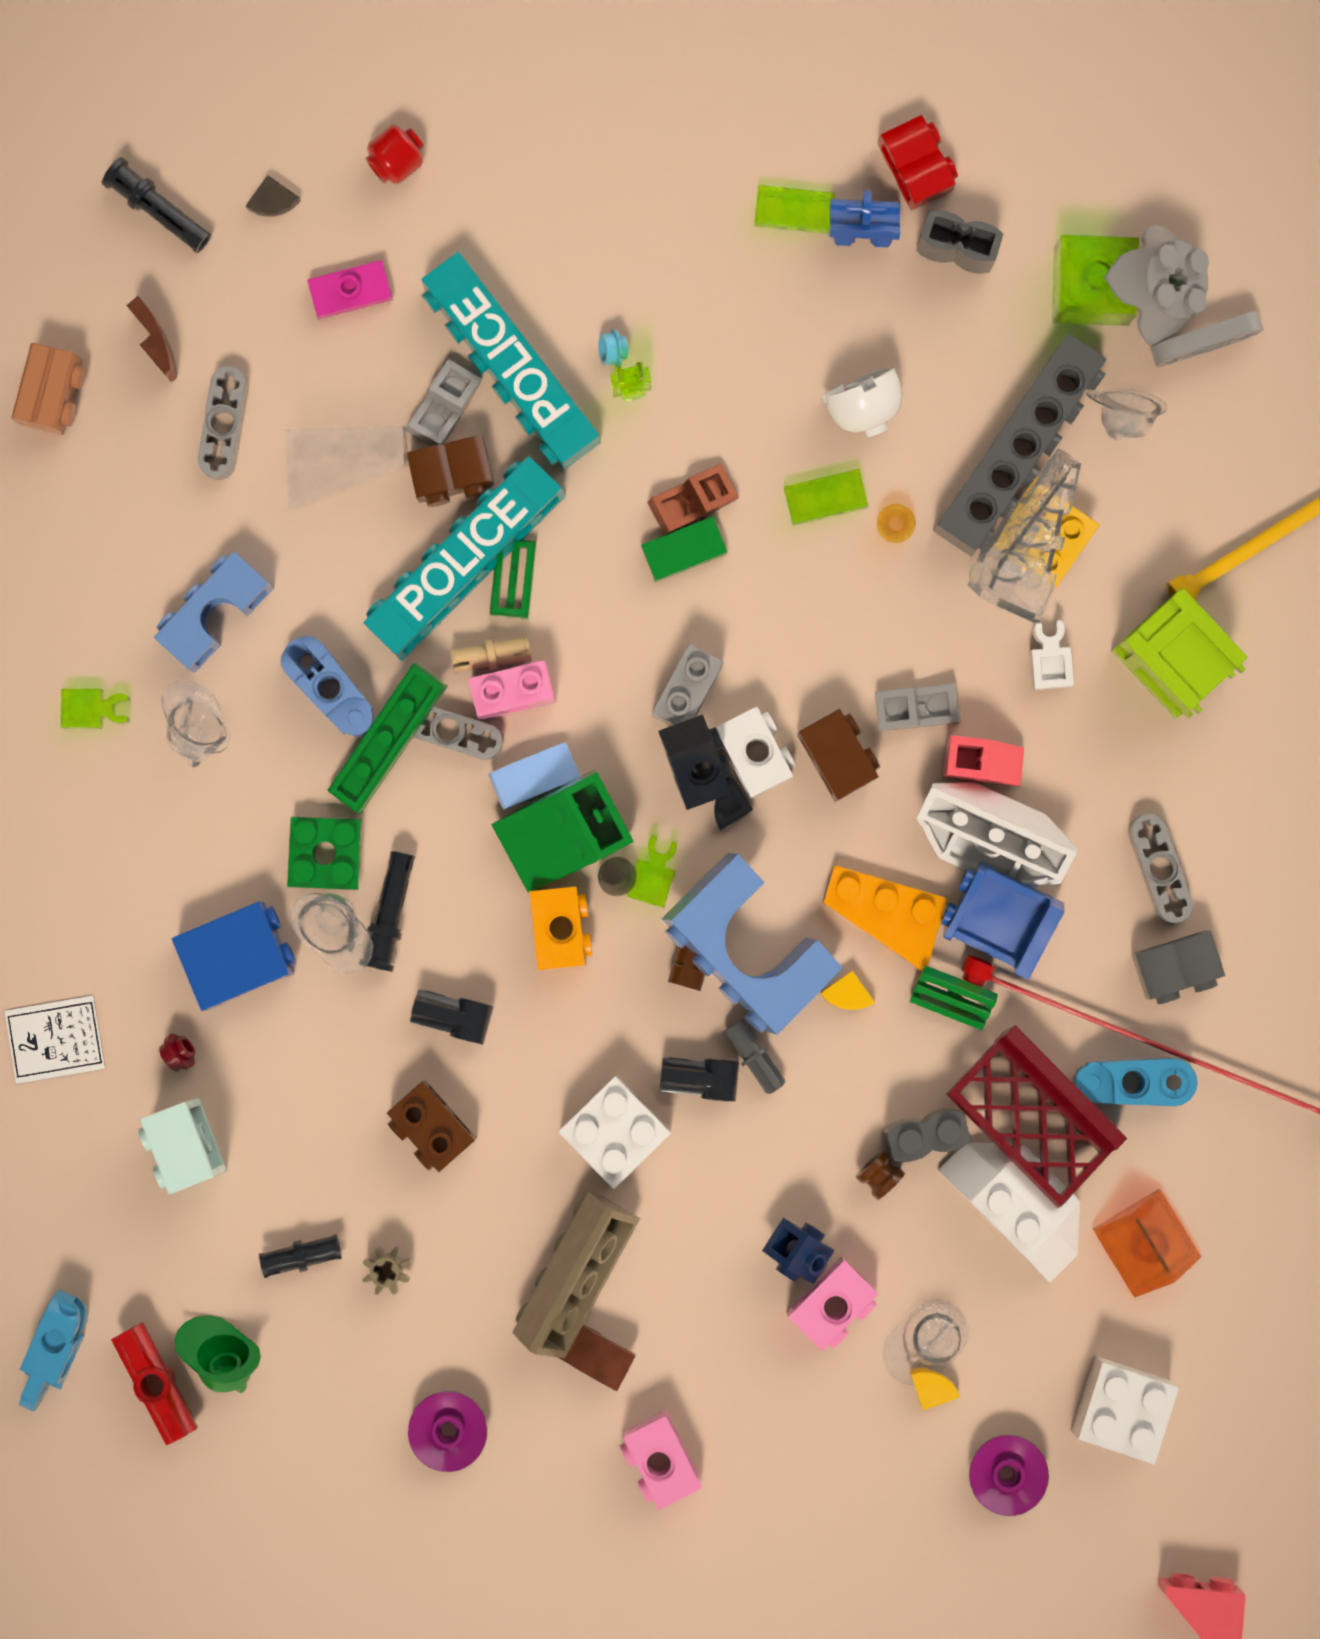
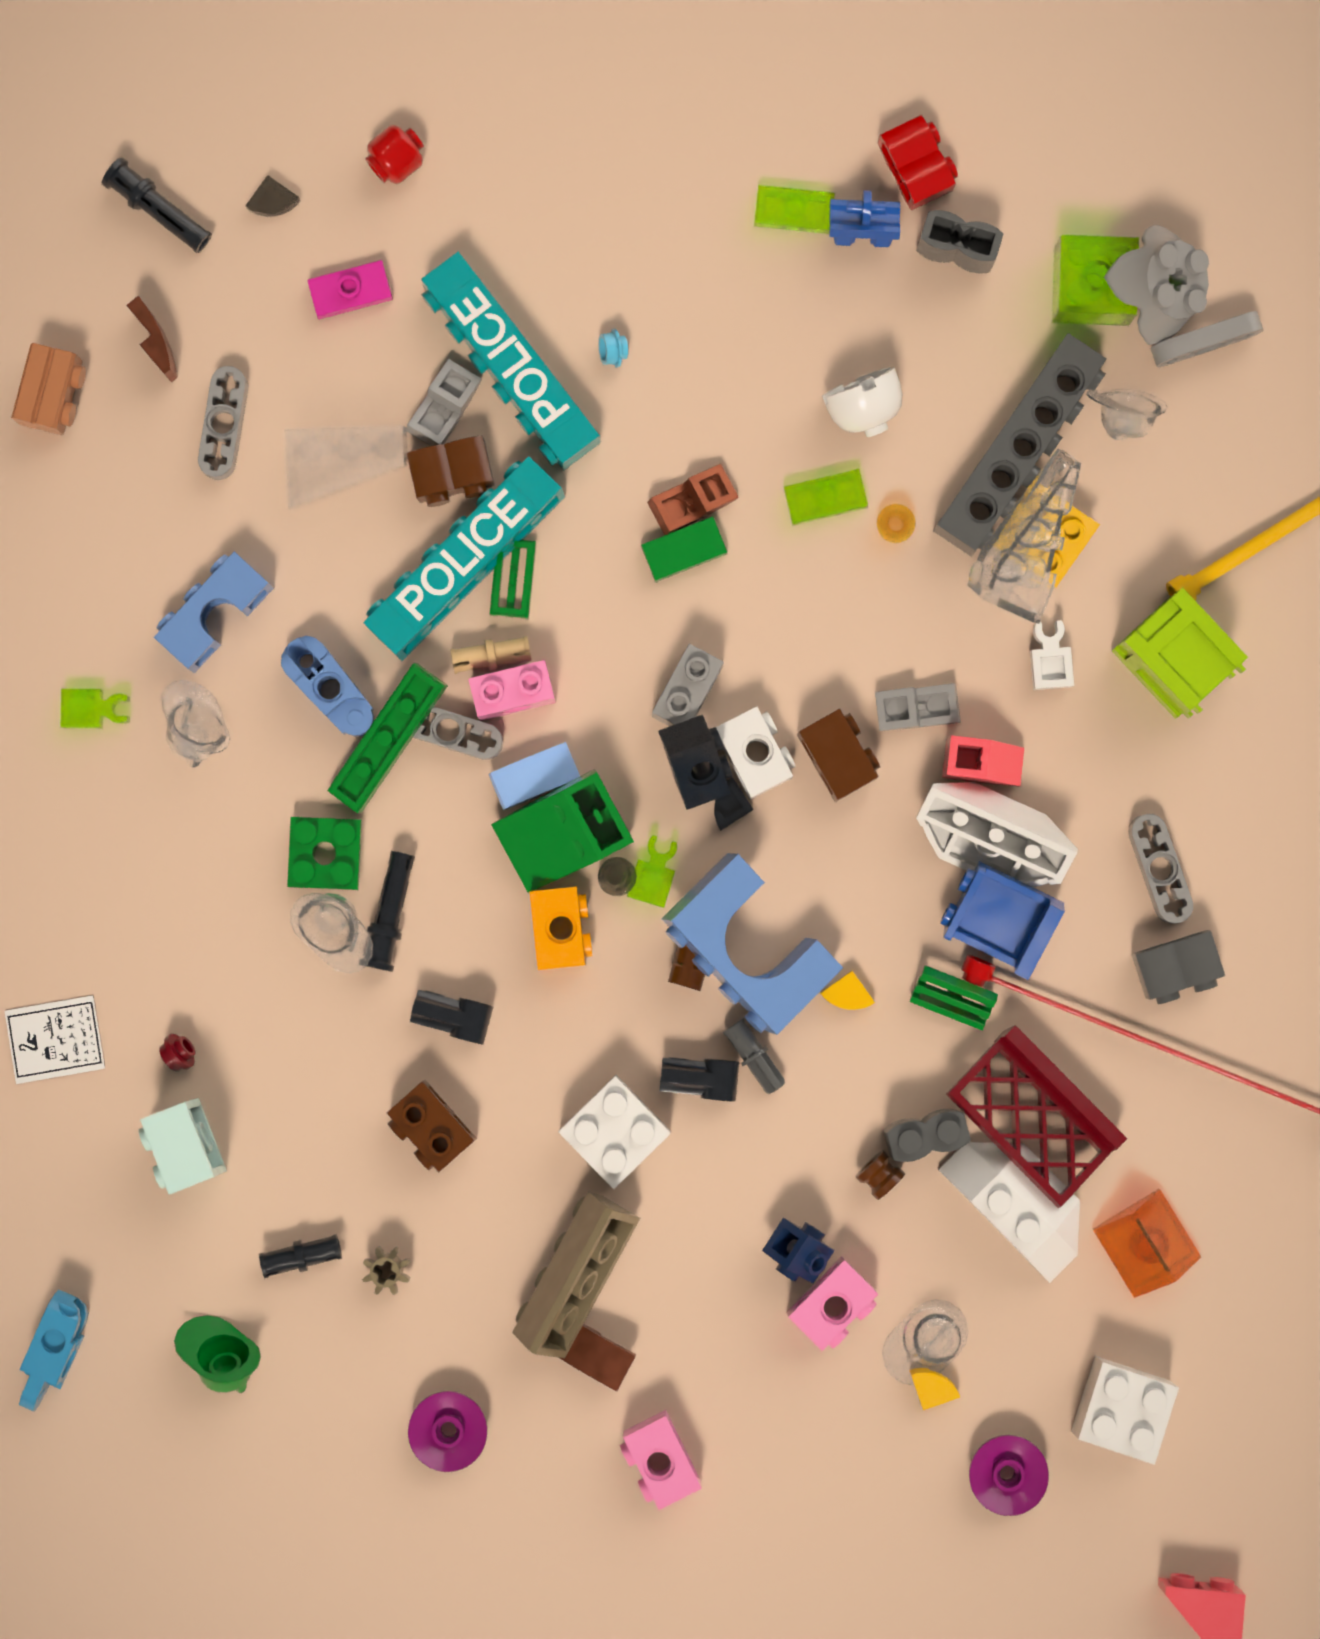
red piece [111,1322,198,1446] -> none
blue panel [171,901,296,1011] -> none
clear neon green plate [610,362,651,401] -> none
light orange wing [823,865,947,972] -> none
dark azure piece [1072,1057,1198,1106] -> none

